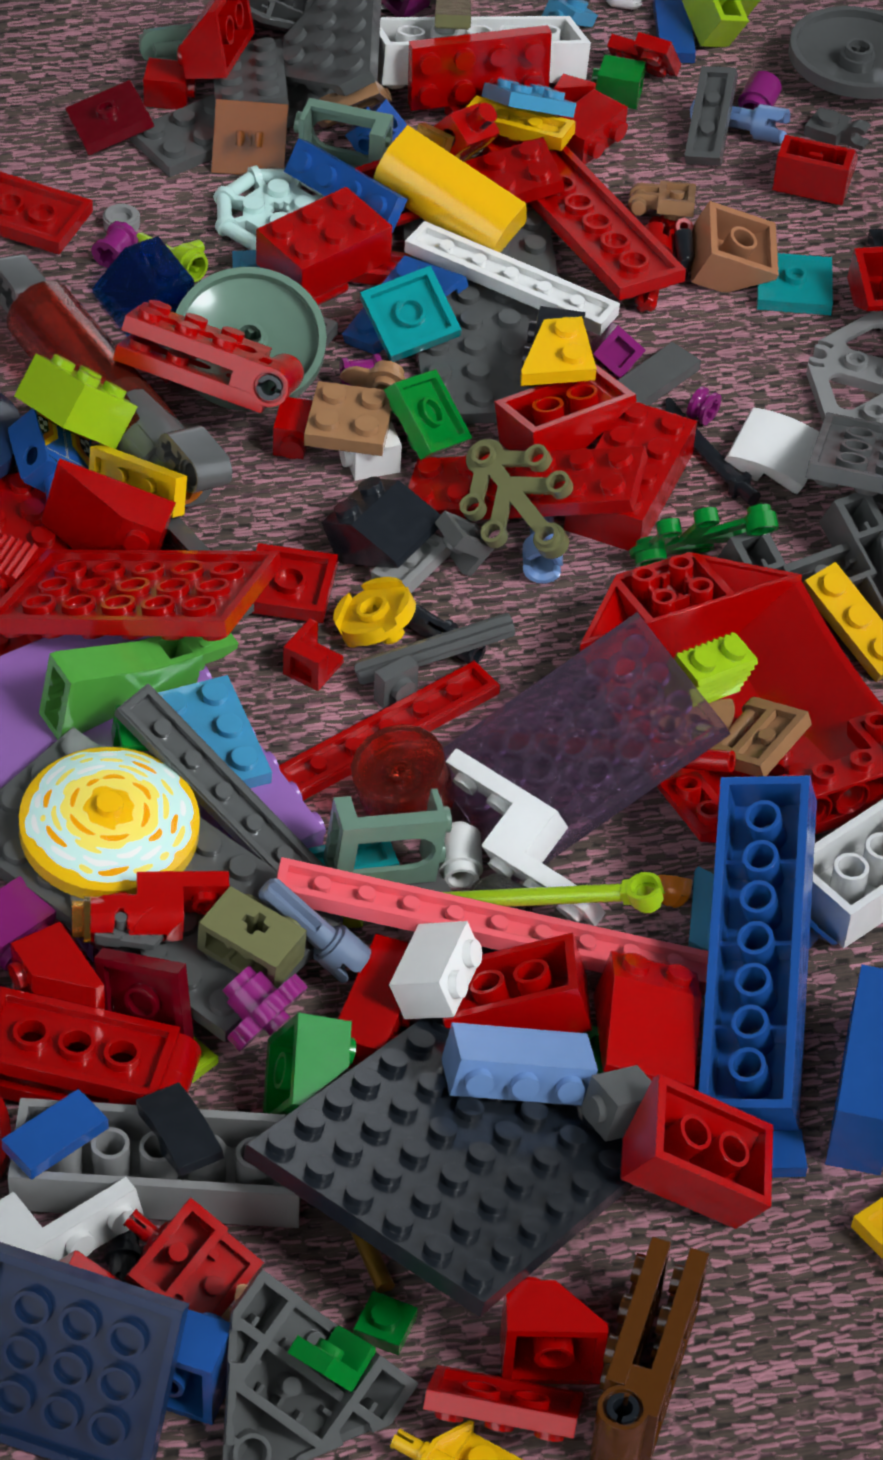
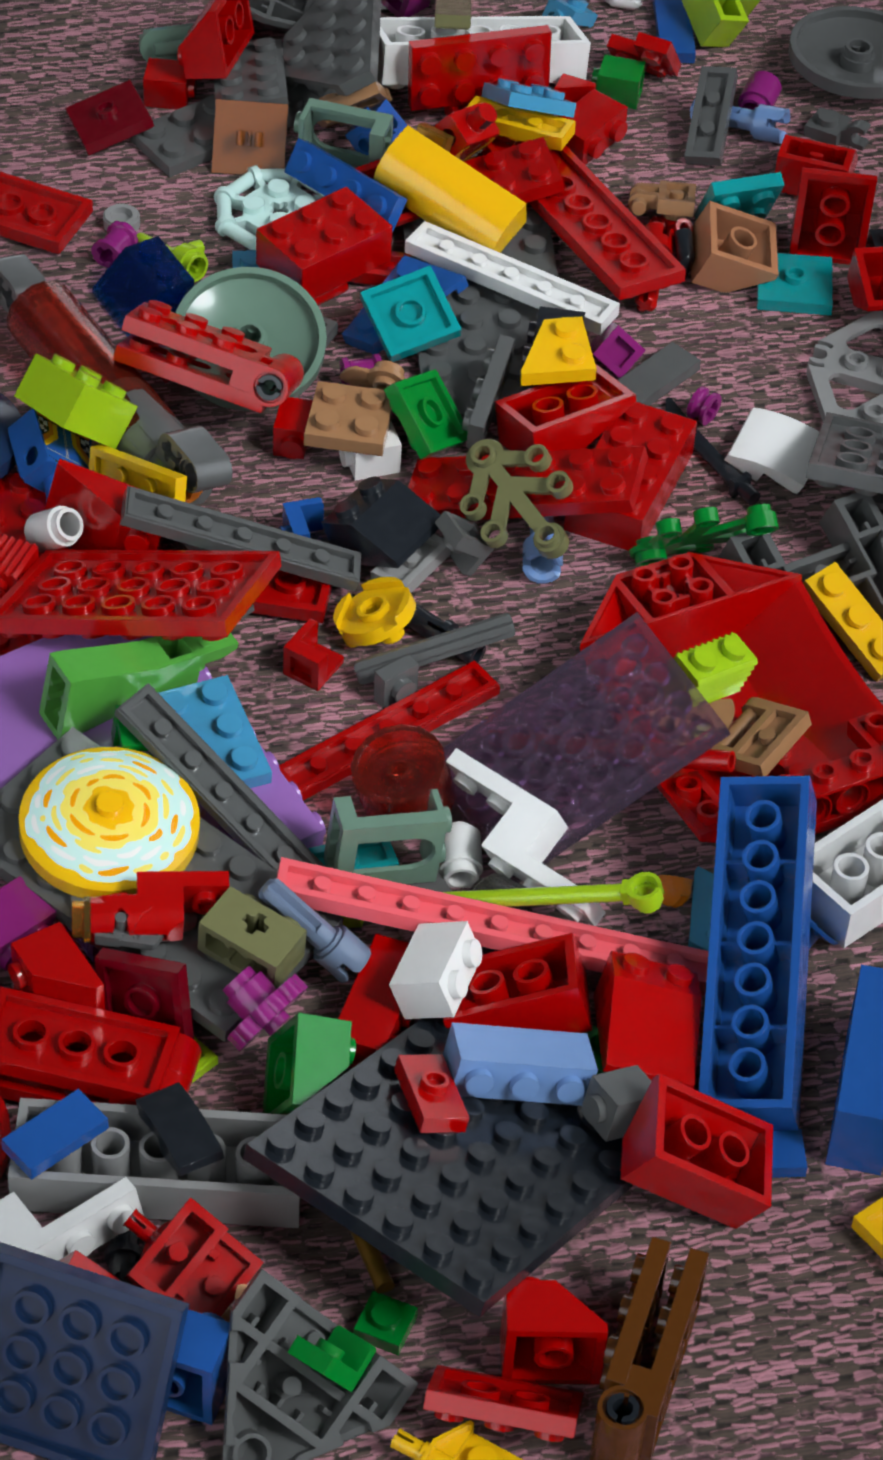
none -> white brick [24,506,84,553]
none -> dark grey tile [120,486,361,592]
none -> blue bracket [279,497,324,538]
none -> red plate [394,1054,470,1133]
none -> dark grey plate [462,334,515,448]
none -> teal plate [694,172,785,220]
none -> red slope [789,168,877,265]

